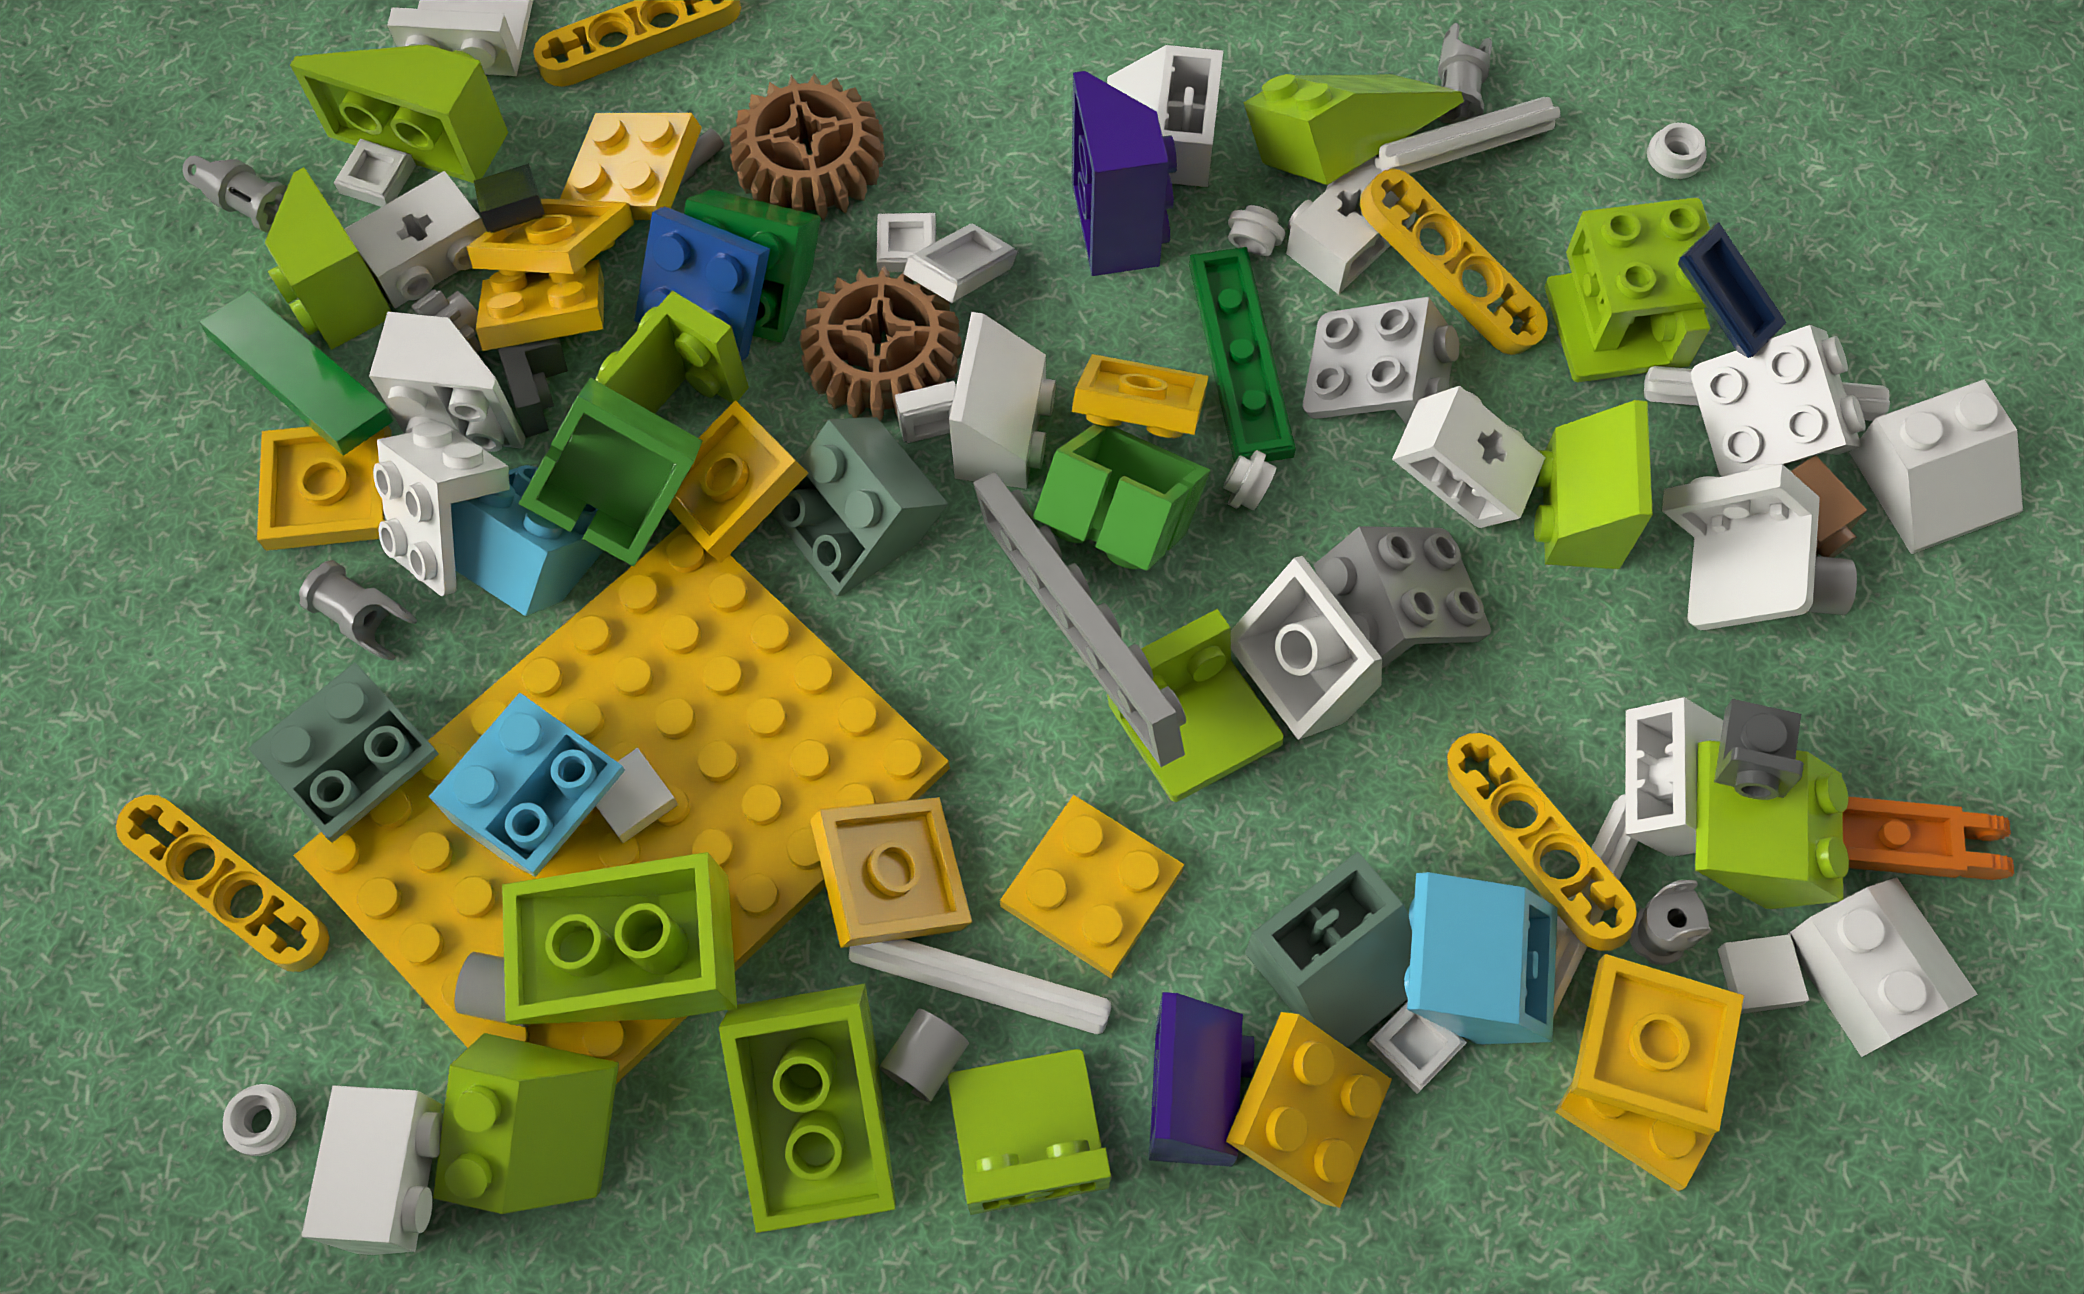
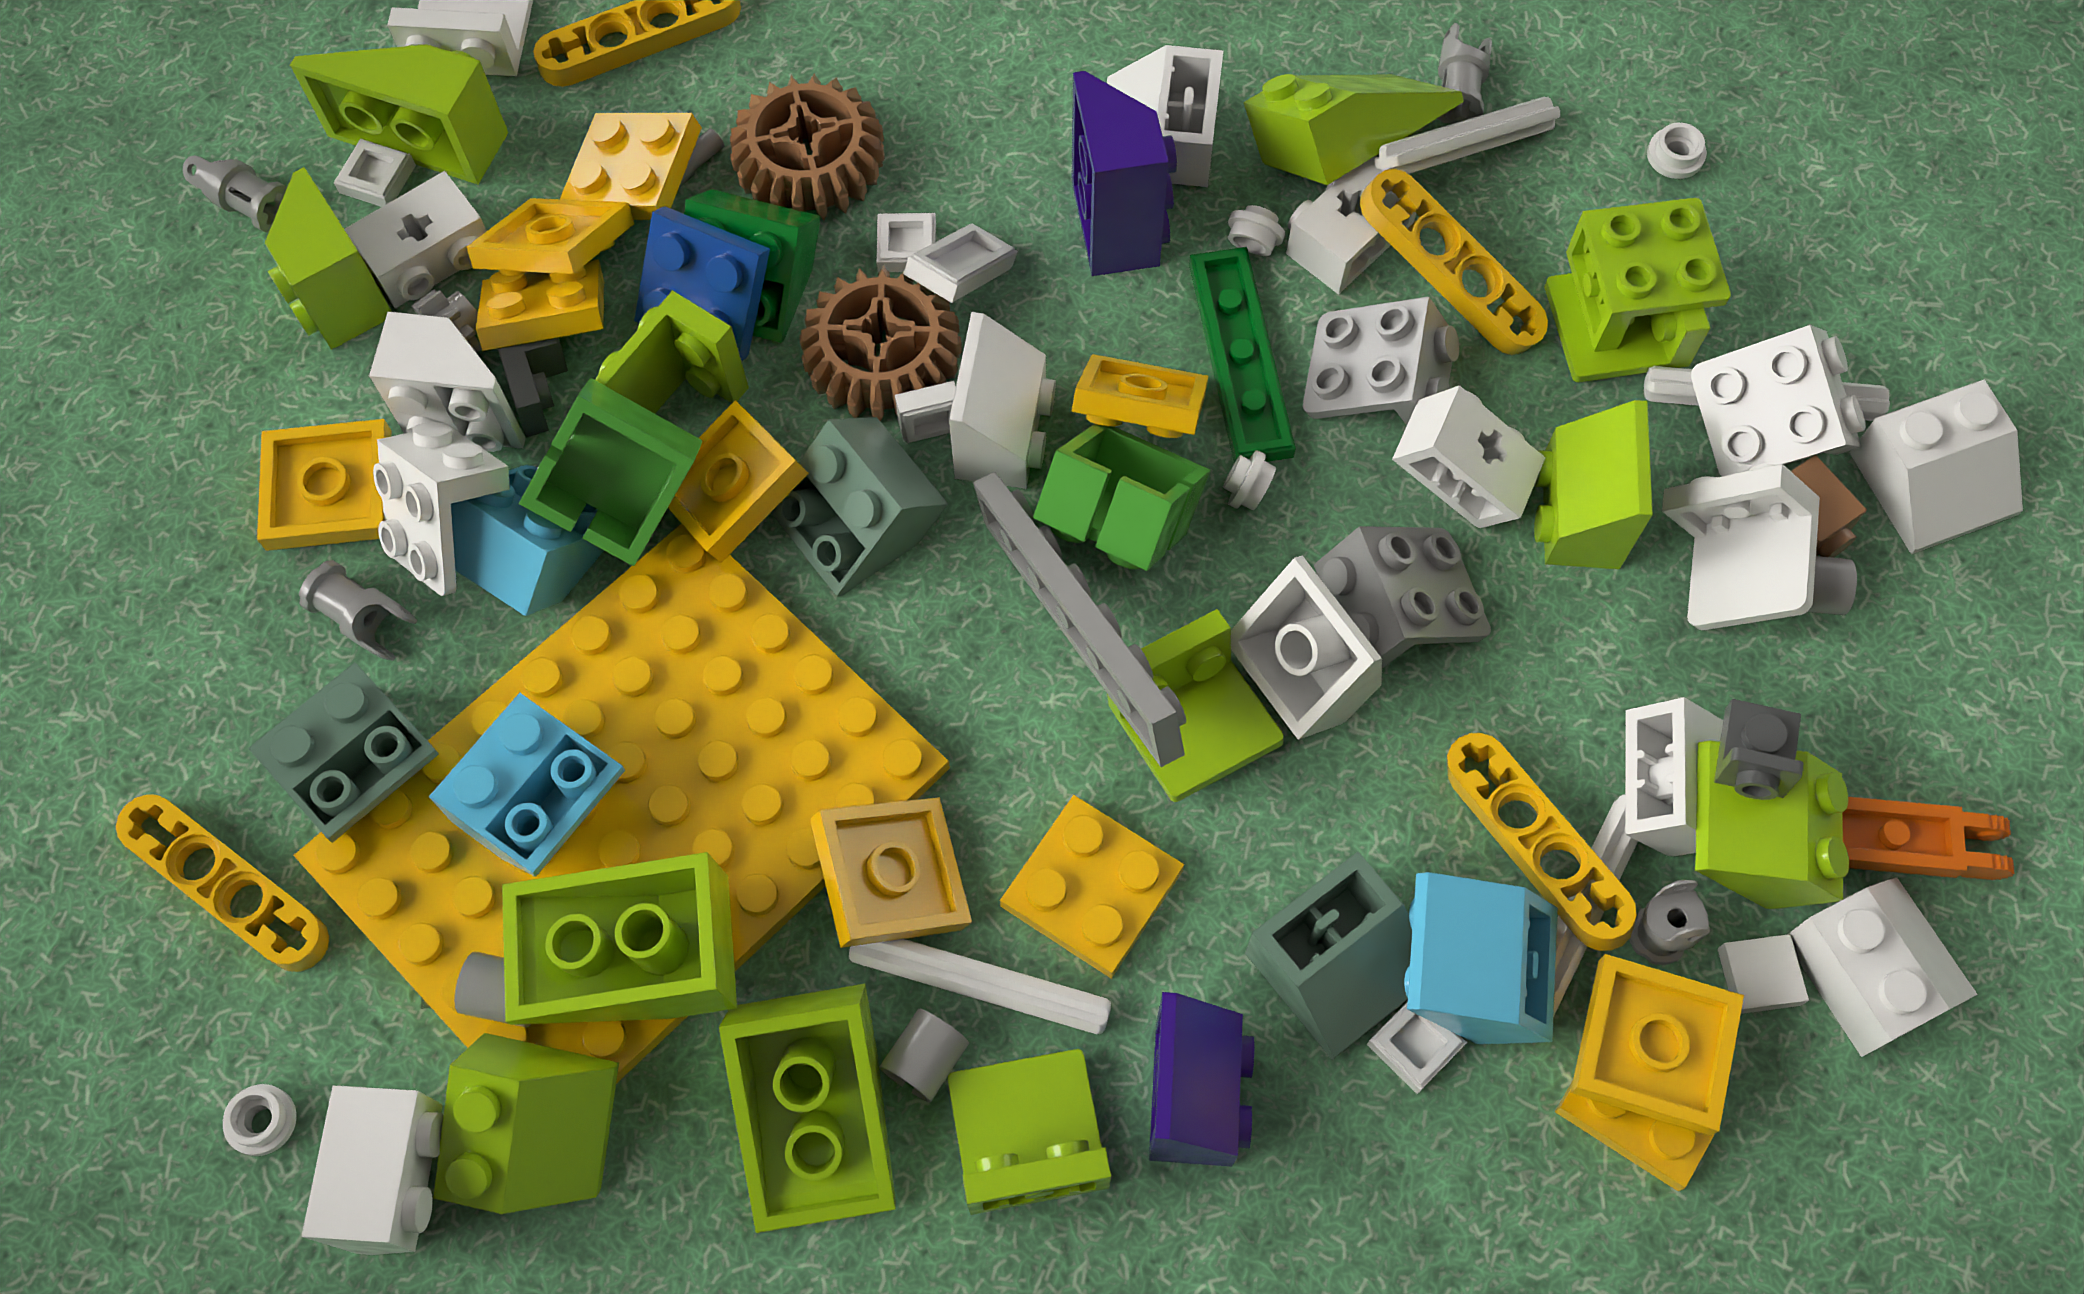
green tile [199,290,393,456] -> none
tile [474,163,545,233] -> none
white tile [596,748,678,843] -> none
yellow plate [1226,1012,1392,1208] -> none
dark blue tile [1678,222,1787,358] -> none

